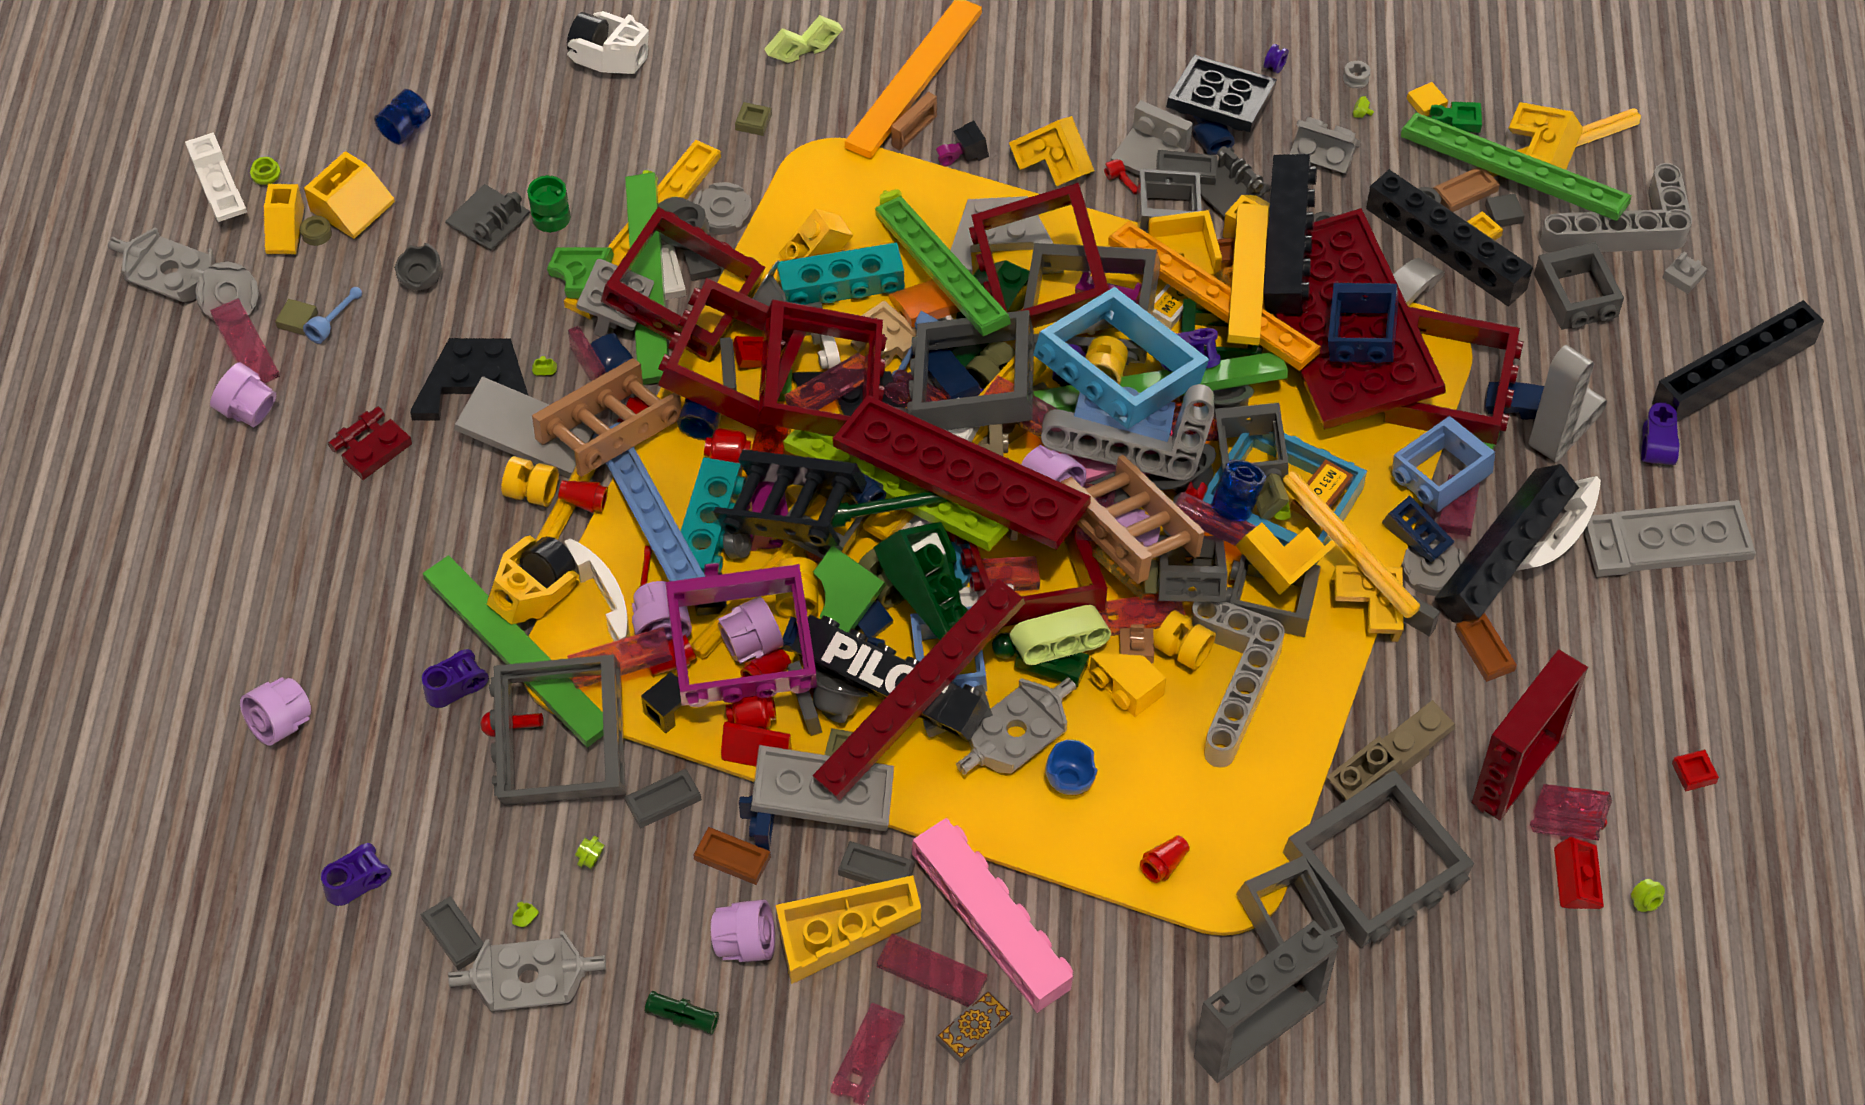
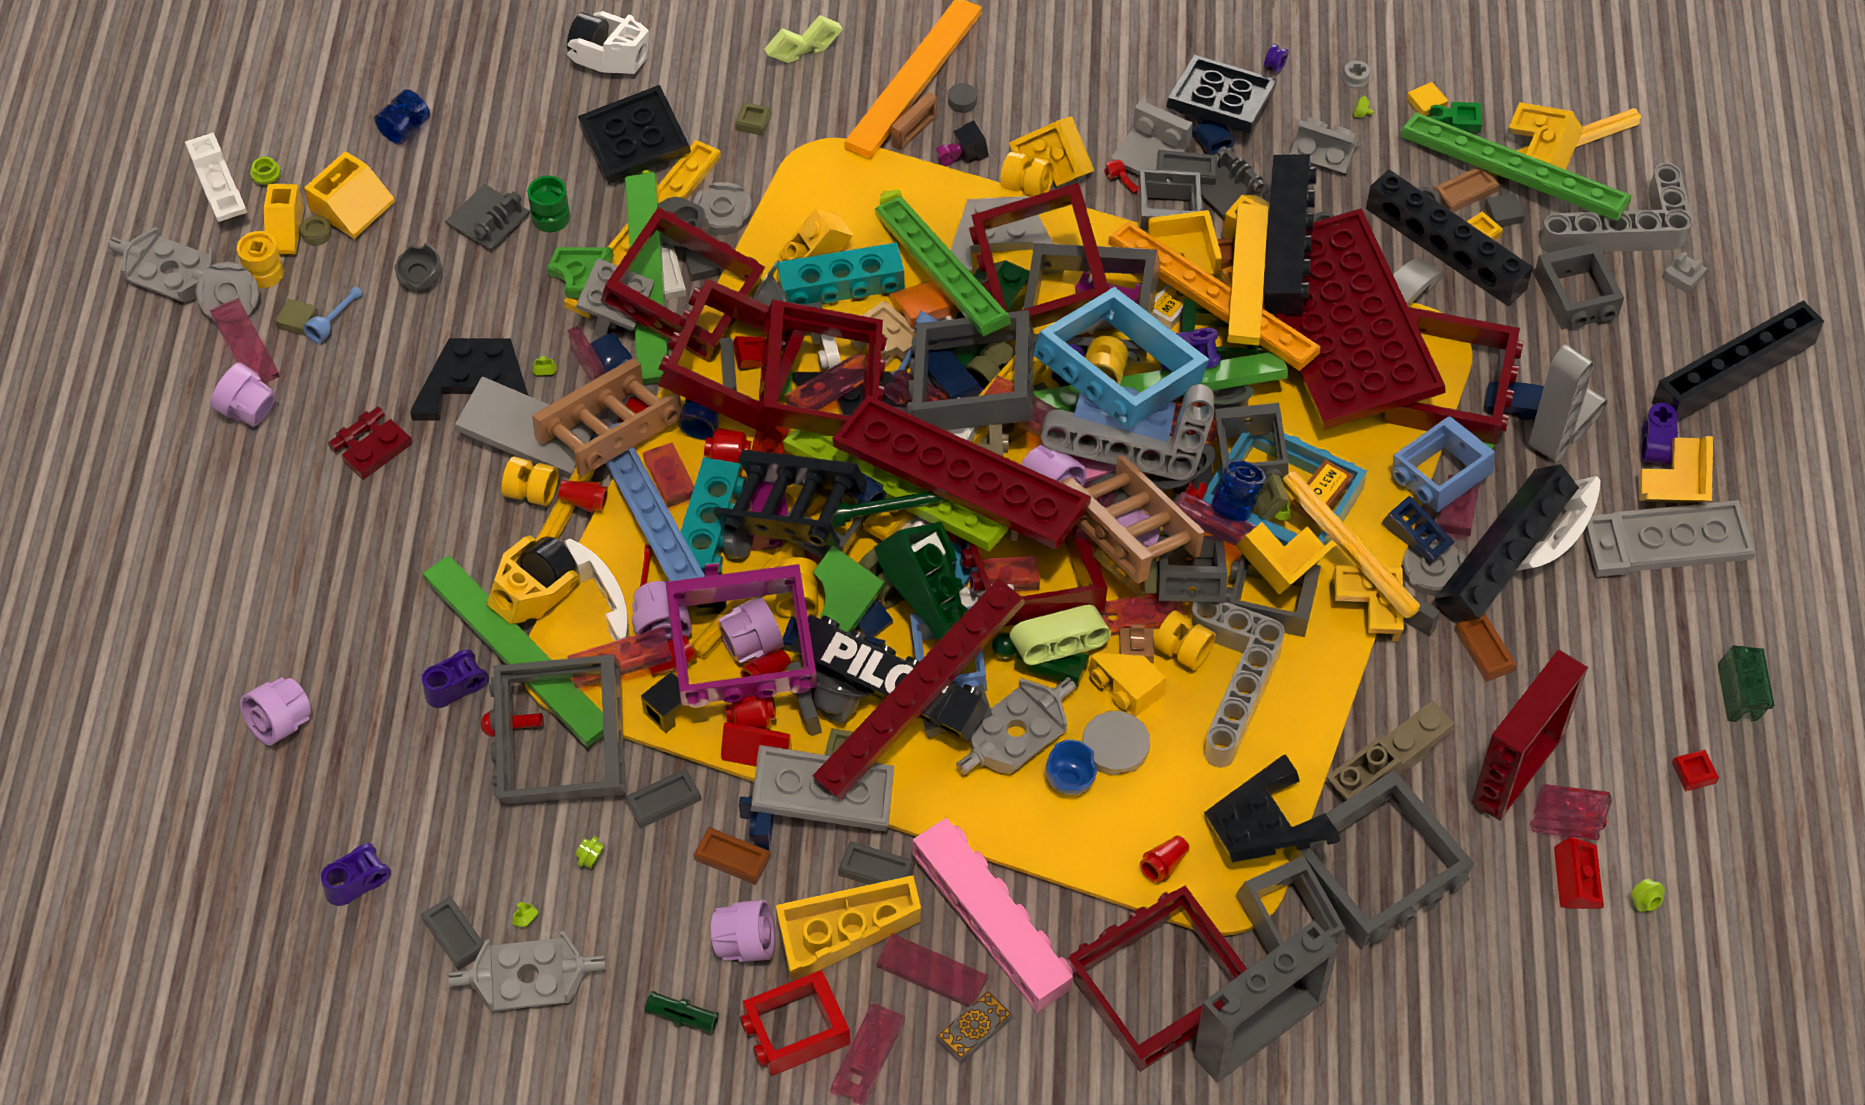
dark blue window [1328,283,1398,363] -> none
none -> yellow wheel [236,231,284,288]
none -> black plate [578,85,691,185]
none -> clear pink plate [643,442,694,508]
none -> red window [740,970,851,1076]
none -> dark grey tile [948,83,977,112]
none -> yellow wheel [1000,151,1055,196]
none -> dark red window [1068,885,1247,1072]
none -> light grey tile [1082,711,1150,775]
none -> black wing [1204,754,1340,863]
none -> yellow panel [1639,436,1713,503]
none -> clear green hinge [1717,645,1775,722]

